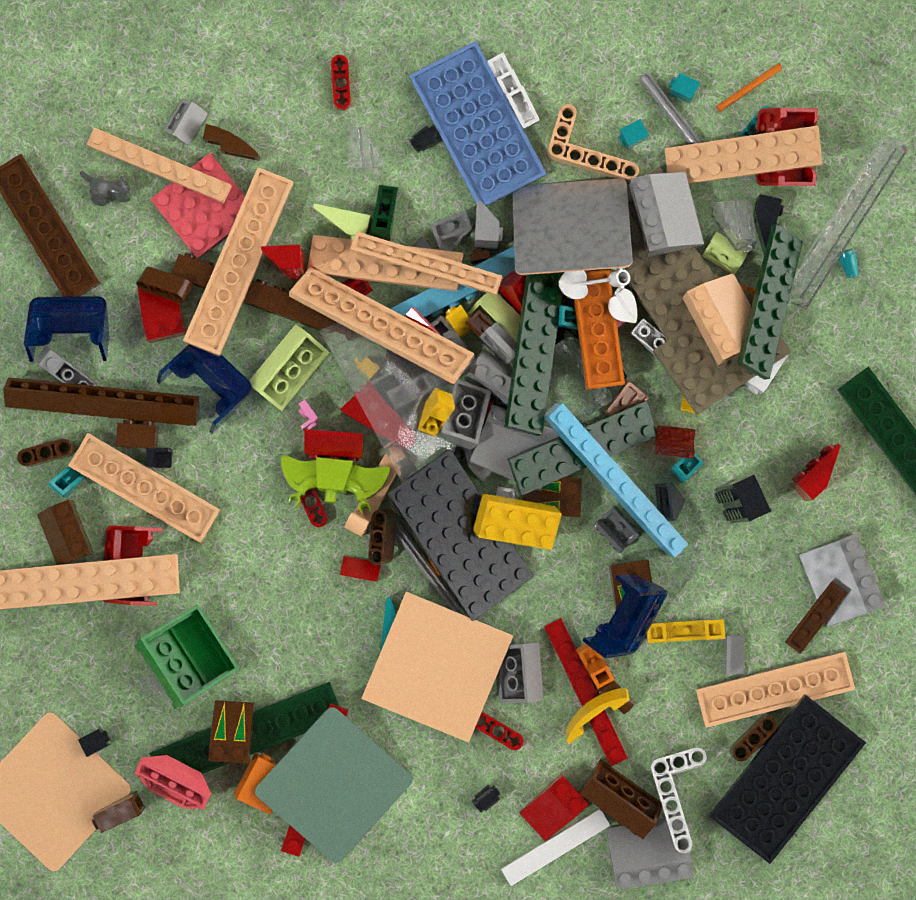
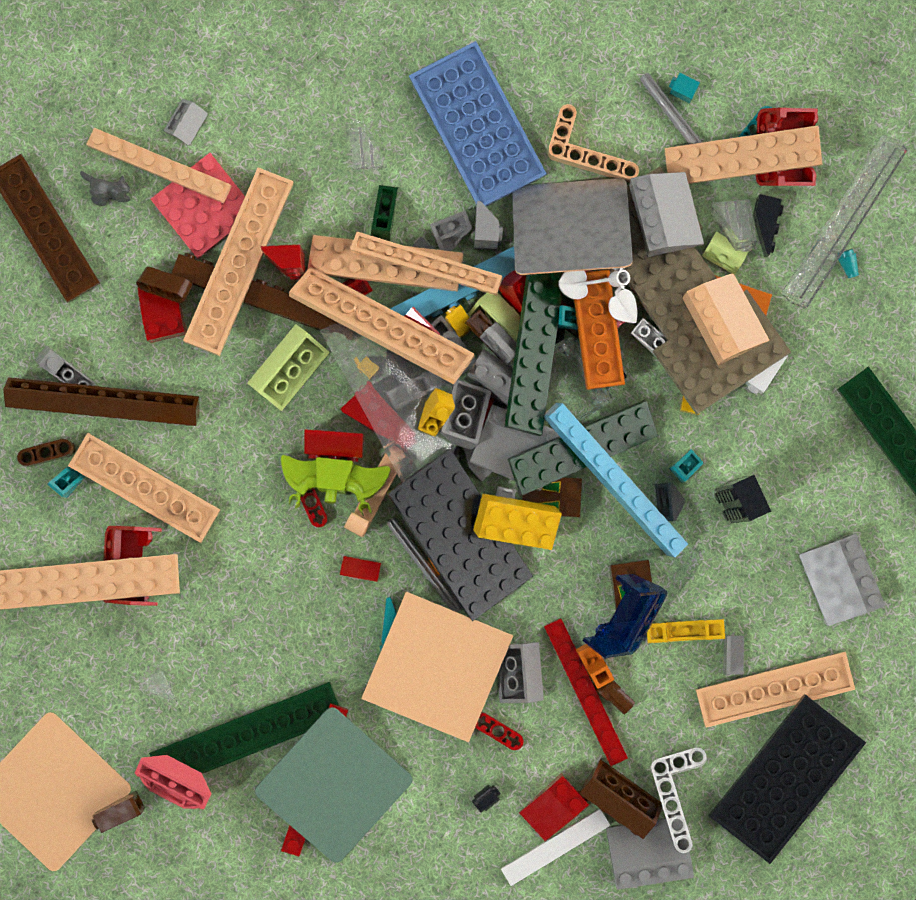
clear blue windscreen [24,296,110,362] -> none
reddish brown slope [37,499,94,565] -> none
black brick [78,728,111,757] -> none
reddish brown brick [116,420,159,449] -> none
green container [134,604,240,709] -> none
black panel [146,448,172,468] -> none
clear blue windscreen [157,344,252,434] -> none
reddish brown slope [203,124,260,161] -> none
reddish brown slope [208,700,254,764] -> none
orange brick [234,752,280,815] -> none
bright pink bracket [299,400,319,430] -> none
yellowish green slope [313,204,371,240] -> none
red beam [331,55,351,111] -> none
reddish brown beam [368,509,397,565] -> none
black brick [409,125,438,153] -> none
reddish brown plate [469,248,490,264] -> none
white slope [487,53,540,129] -> none
yellow slope [565,688,630,744] -> none
dark grey bracket [594,505,641,553] -> none
nougat plate [604,380,649,415] -> none
teal brick [618,119,649,150] -> none
clear red bracket [655,425,696,459] -> none
orange bar [716,63,782,112] -> none
reddish brown beam [730,715,777,762] -> none
plate [737,224,803,380] -> none
reddish brown tile [785,581,847,654] -> none
red slope [790,444,841,501] -> none

